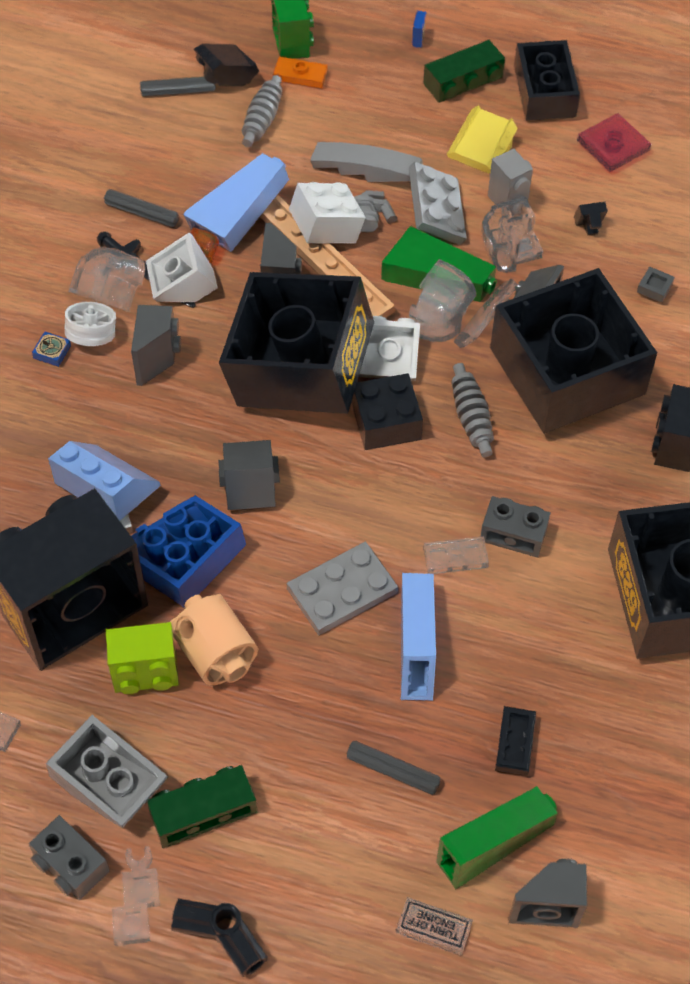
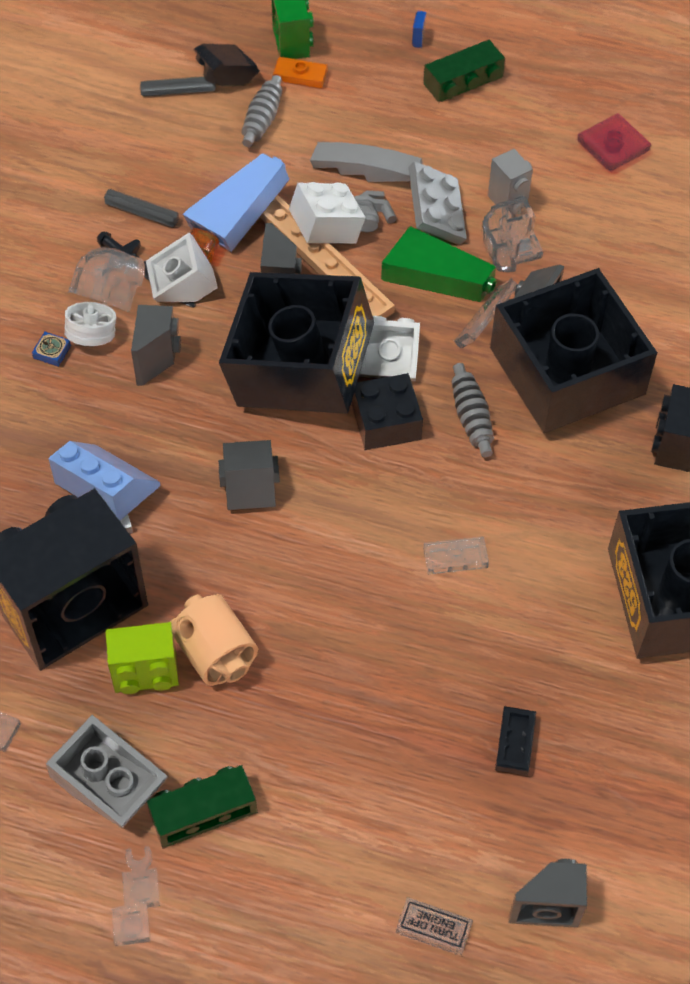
dark grey brick [29,815,110,901] -> none
blue wedge [131,495,246,608] -> none
black piece [171,898,268,977] -> none
light grey plate [287,541,398,636] -> none
dark grey axle [347,741,441,794] -> none
light blue slope [401,573,436,701] -> none
clear brick [409,259,476,342] -> none
green slope [436,786,558,889] -> none
light yellow slope [447,105,518,174] -> none
dark grey brick [480,496,551,558] -> none
black brick [514,40,580,120] -> none
black tile [574,201,608,235] -> none
dark grey plate [637,267,675,303] -> none

